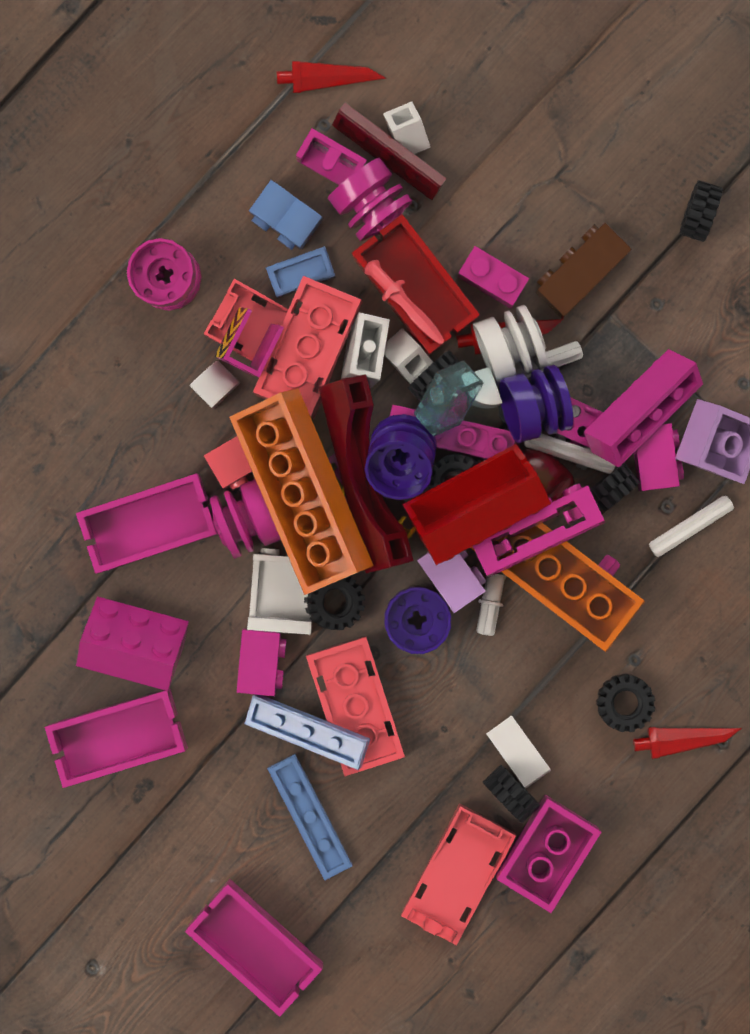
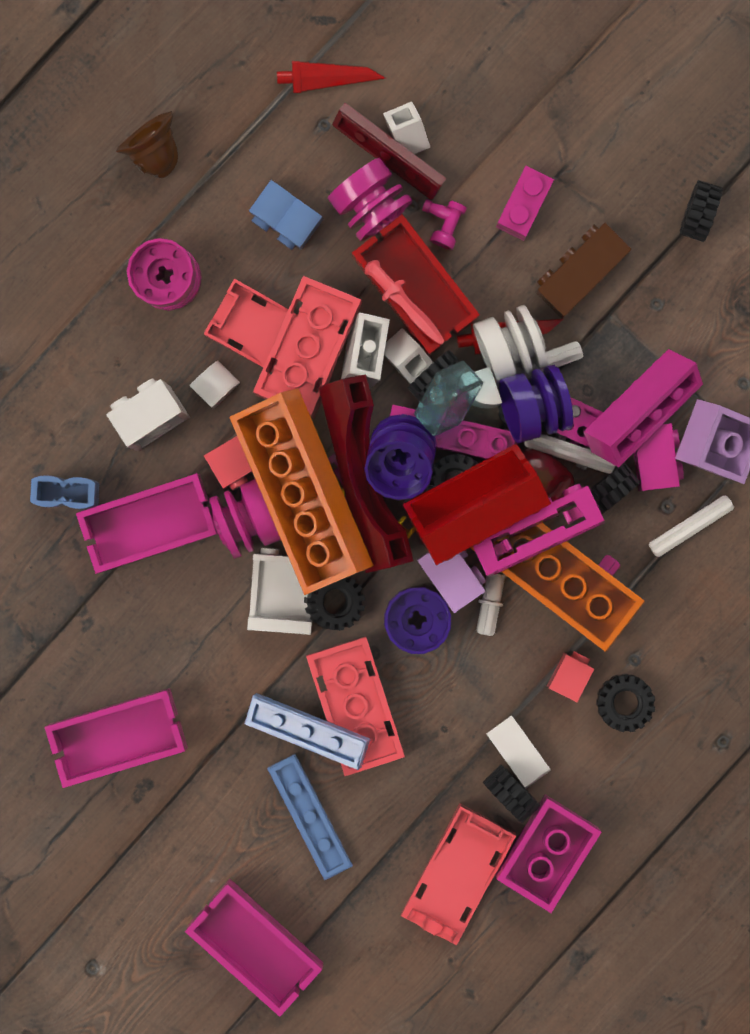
dark pink brick [76,596,189,691] -> none
dark pink piece [215,307,284,377] -> none
dark pink brick [236,628,287,696] -> none
medium blue tile [266,246,336,298] -> none
dark pink window [296,128,367,185] -> none
dark pink brick [457,246,529,309] -> none
red bar [633,727,742,759] -> none
none -> medium blue brick [30,476,100,509]
none -> white brick [106,378,190,451]
none -> reddish brown piece [116,111,178,178]
none -> dark pink piece [422,199,467,250]
none -> dark pink brick [496,166,554,241]
none -> coral brick [547,651,594,702]

